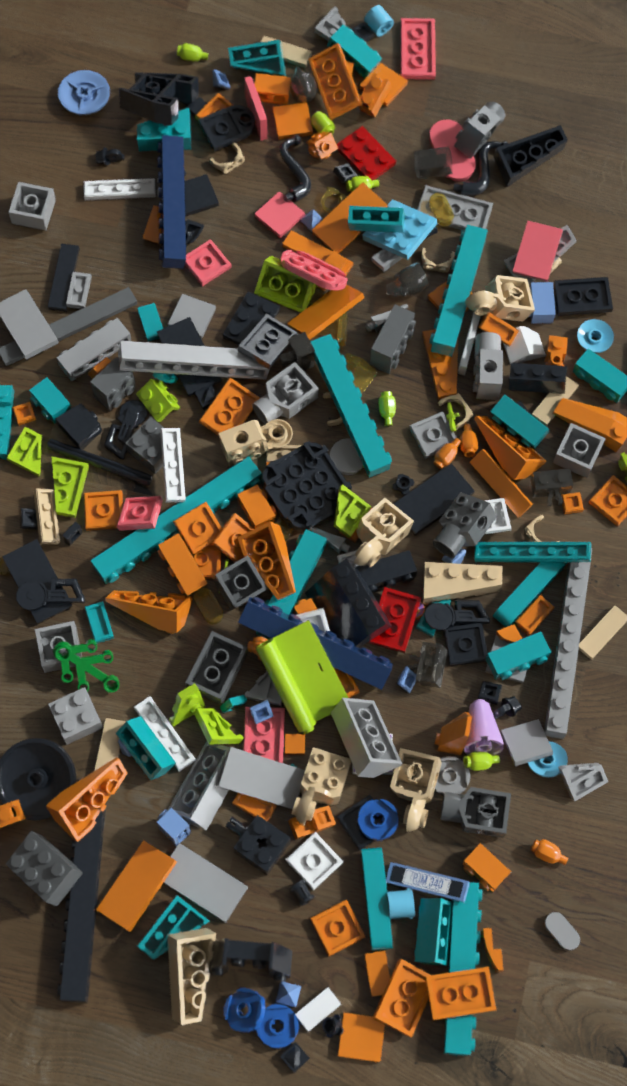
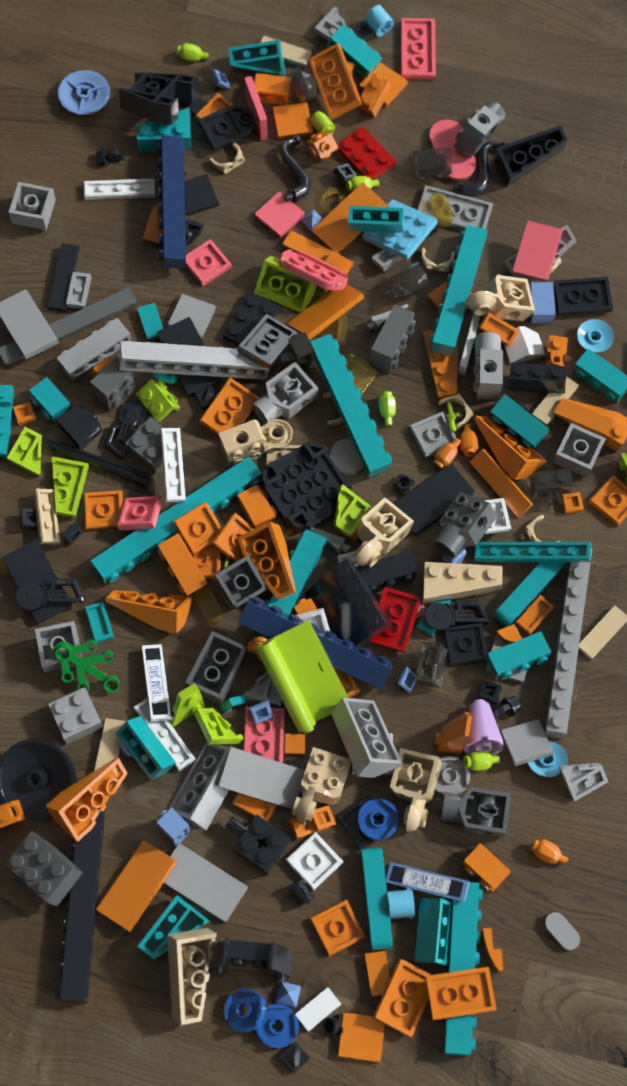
none -> tile [141,644,171,722]

